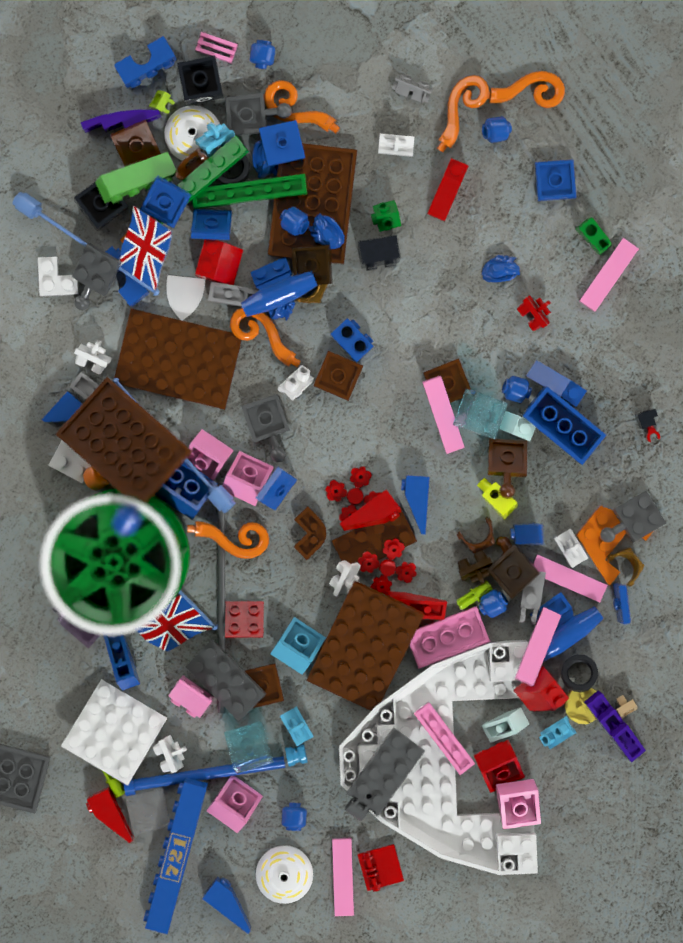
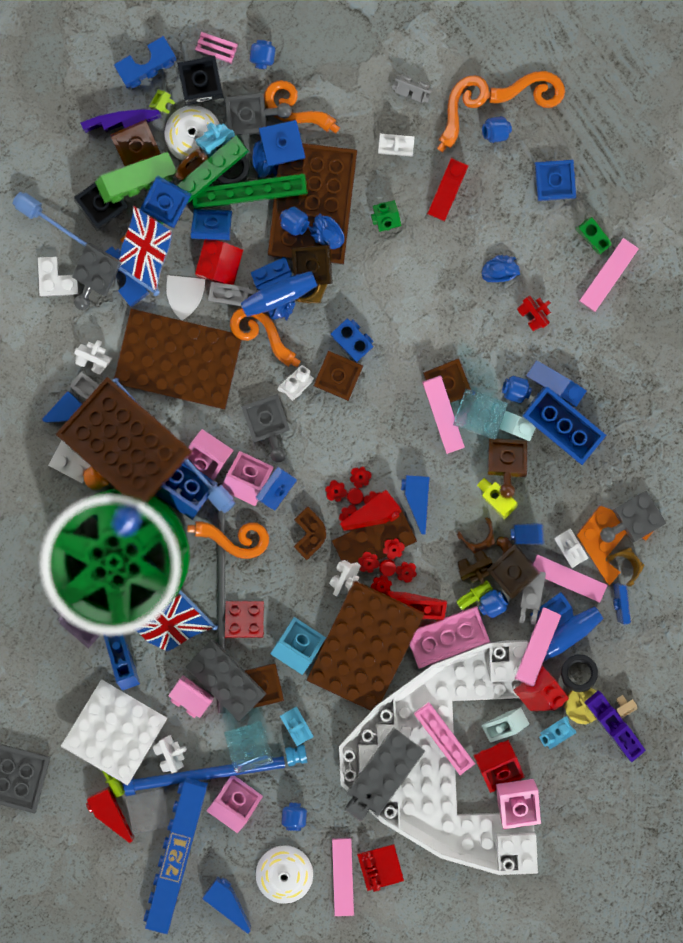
black brick [358,235,401,271] -> none
black piece [634,408,660,442] -> none

